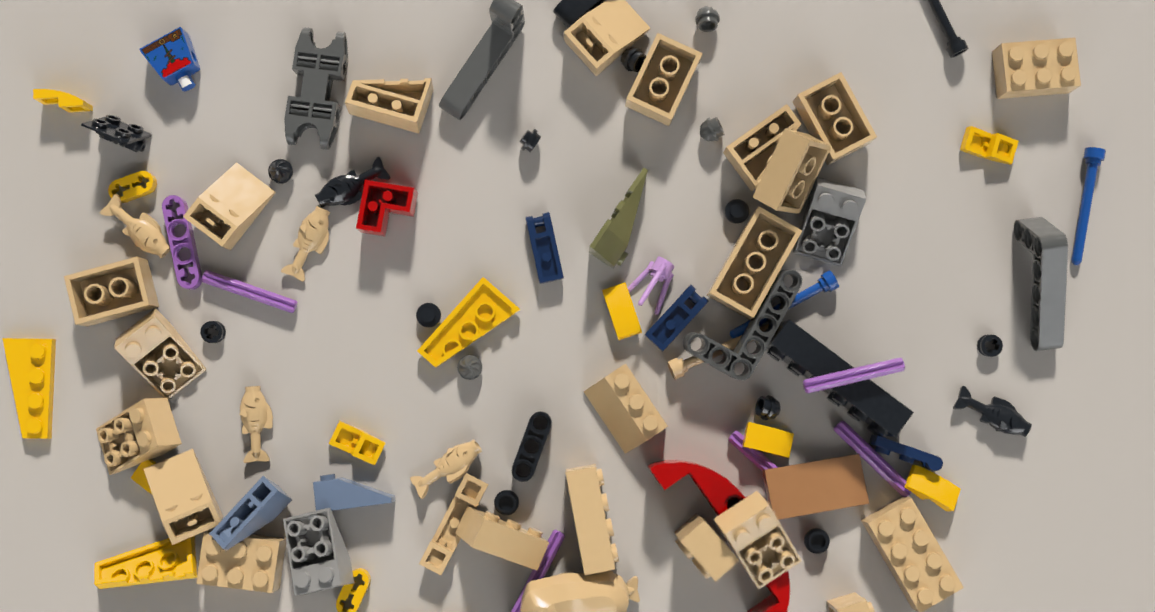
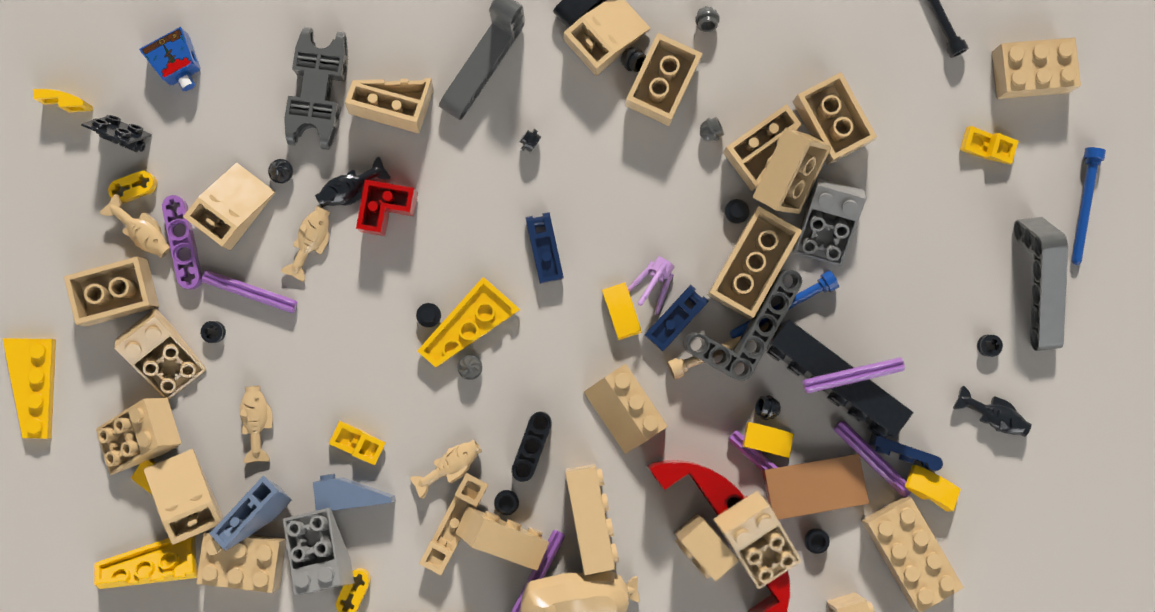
olive wedge [589,168,648,269] -> none

